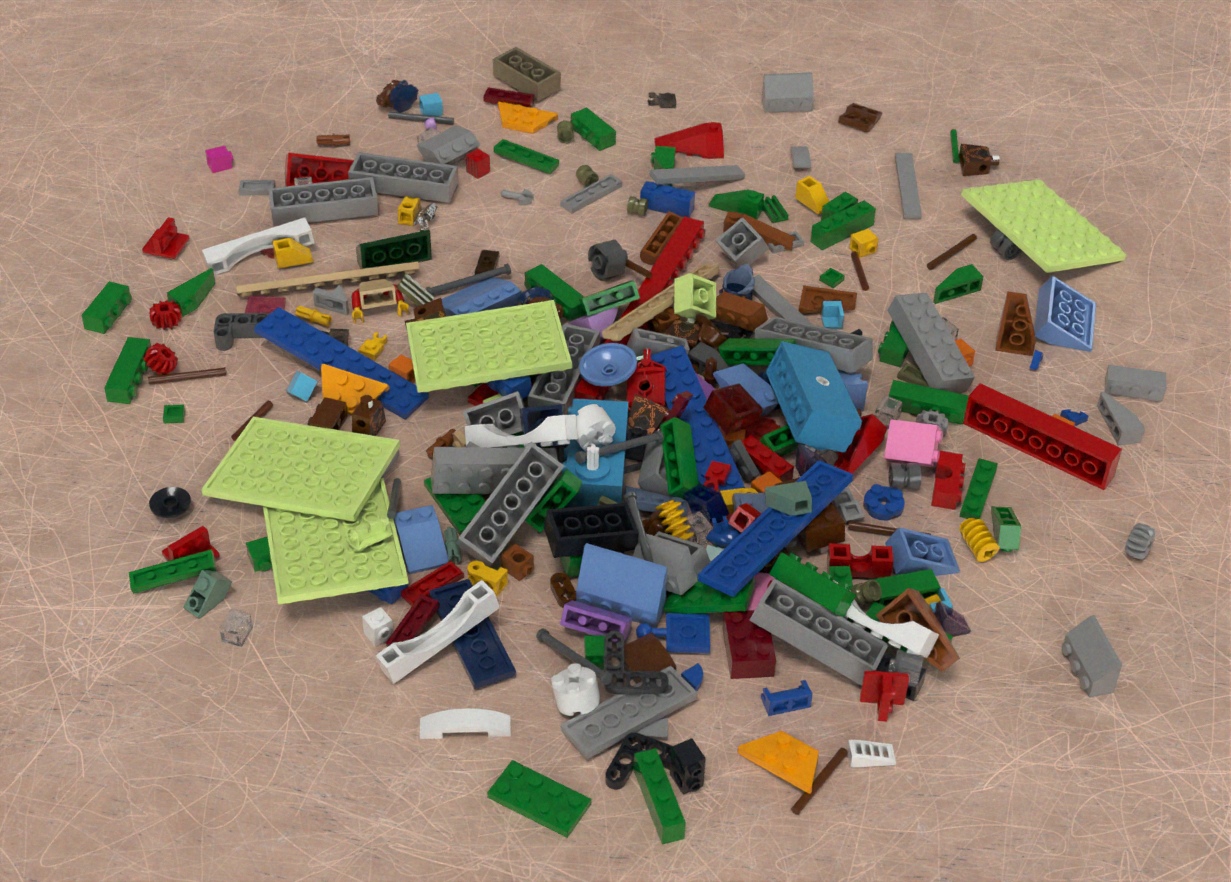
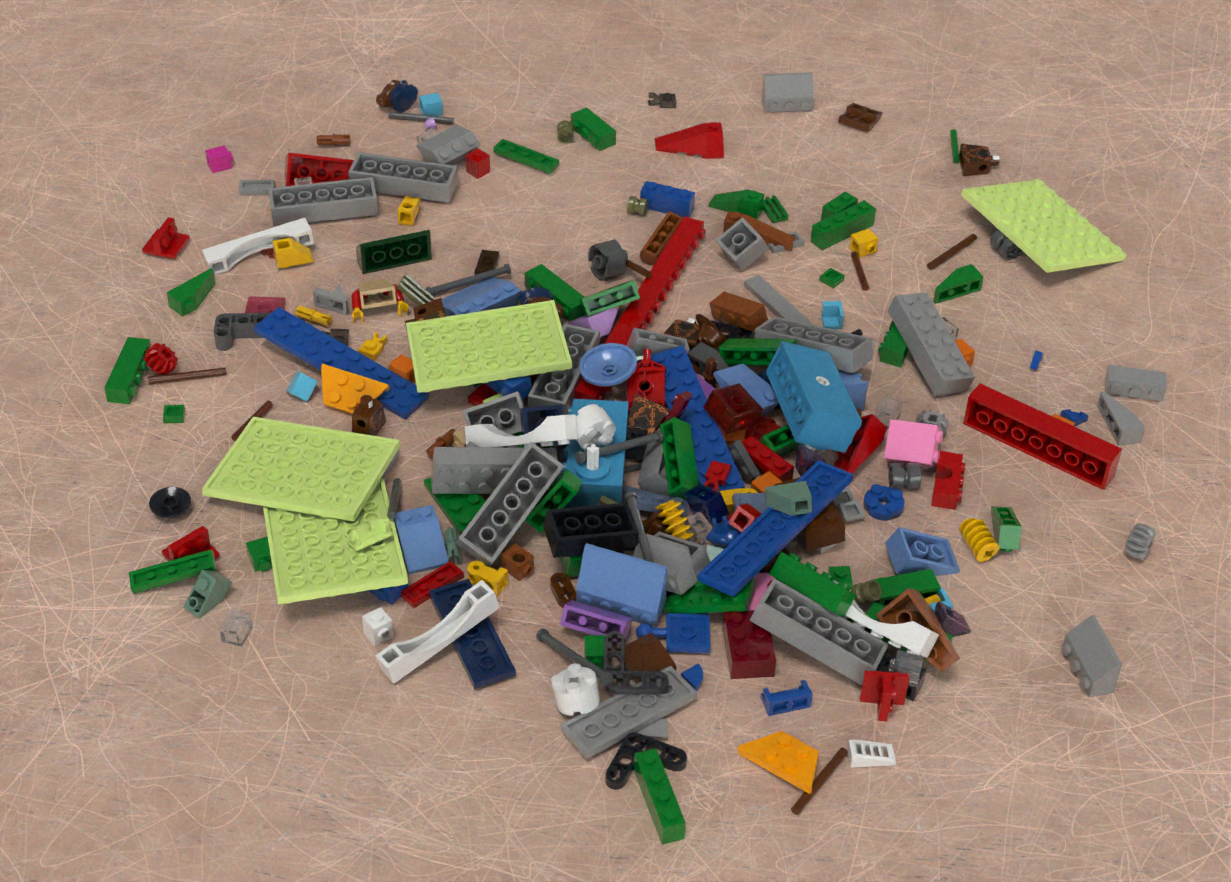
green brick [82,281,132,334] -> none
red gear [149,300,182,330] -> none
tan plate [236,262,419,297] -> none
reddish brown brick [308,397,348,430] -> none
dark red plate [386,594,440,647] -> none
clear smoke plate [413,202,438,231] -> none
white slope [420,709,511,739] -> none
dark red plate [483,87,535,108] -> none
green plate [487,760,592,838] -> none
dark tan brick [493,47,561,101] -> none
light orange wing [498,102,558,134] -> none
light grey bar [501,189,534,205] -> none
light grey tile [560,174,622,214] -> none
olive wheel [576,165,599,187] -> none
tan plate [602,264,719,341] -> none
light grey tile [649,165,745,185] -> none
dark orange brick [650,307,680,334] -> none
green slope [651,146,675,186] -> none
black brick [670,738,706,795] -> none
yellowish green brick [674,273,716,321] -> none
sand blue piece [719,264,755,300] -> none
light grey slope [790,146,811,168] -> none
yellow slope [795,175,829,215] -> none
dark orange wing [799,285,857,314] -> none
red arch [827,543,893,578] -> none
reddish brown bar [848,521,931,536] -> none
green brick [886,380,969,425] -> none
light grey tile [895,153,922,219] -> none
olive tile [897,363,929,387] -> none
green plate [959,458,998,519] -> none
dark orange wedge [995,291,1036,356] -> none
medium blue slope [1034,276,1096,352] -> none

